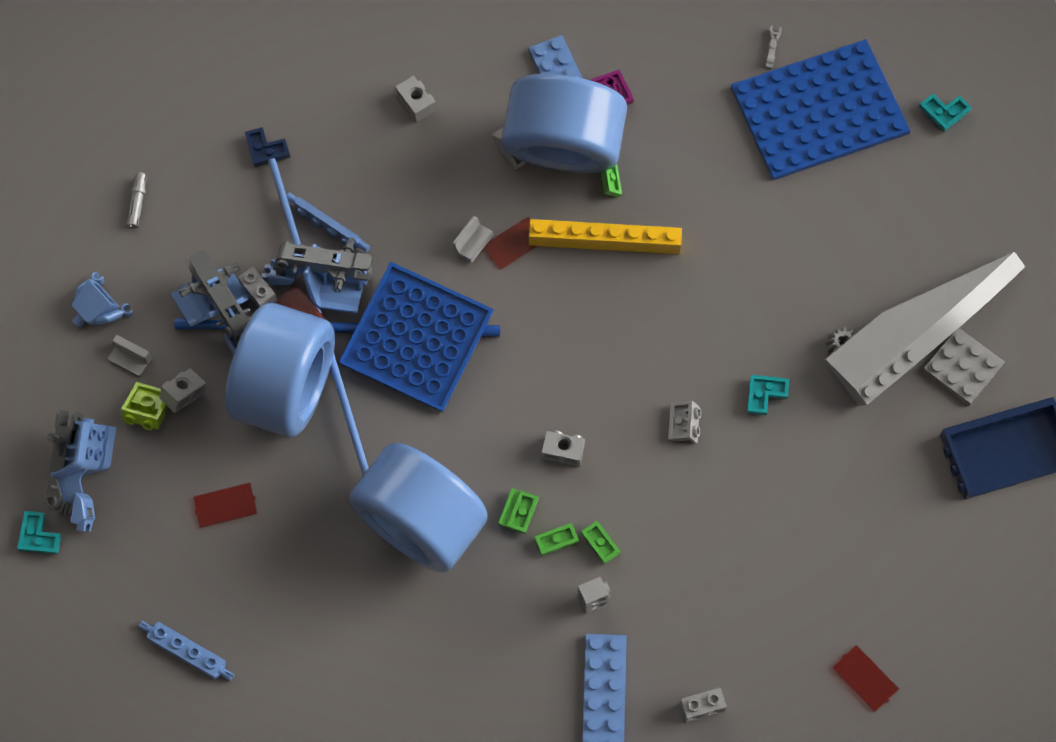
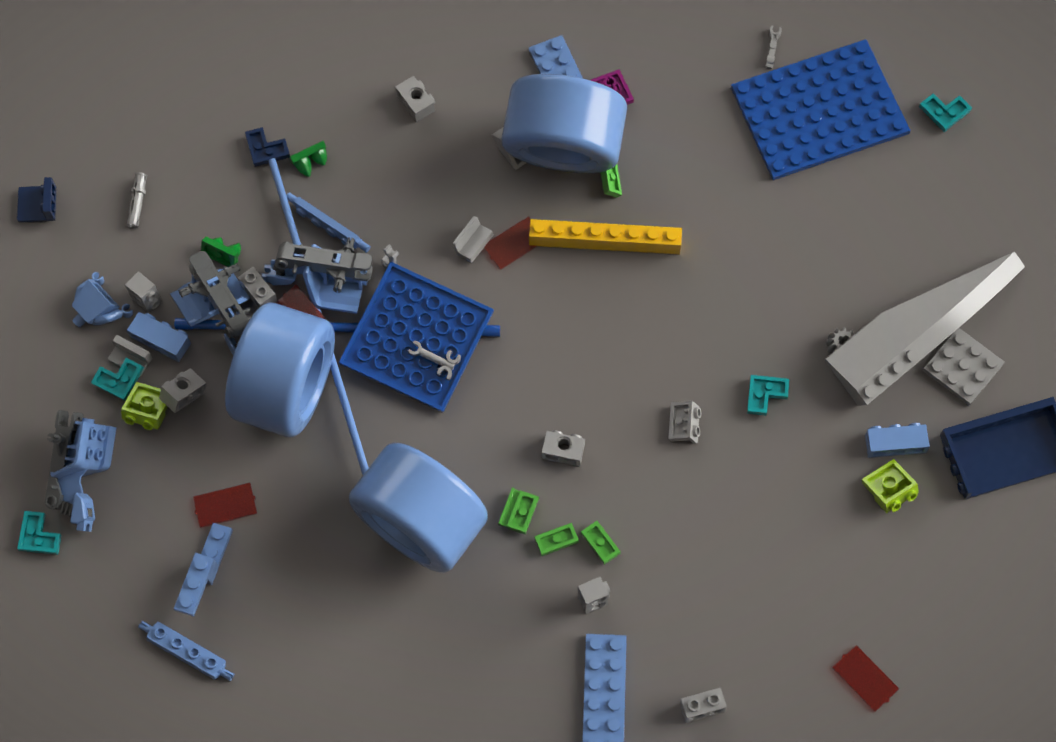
none -> dark blue bracket [17,177,57,222]
none -> teal plate [91,358,145,401]
none -> light grey brick [125,271,161,313]
none -> medium blue brick [127,312,191,362]
none -> medium blue bracket [174,523,233,617]
none -> green tile [201,237,241,267]
none -> green tile [289,141,327,177]
none -> light grey bar [381,244,399,268]
none -> light grey bar [408,341,461,381]
none -> lime plate [862,459,919,513]
none -> medium blue brick [865,423,930,458]

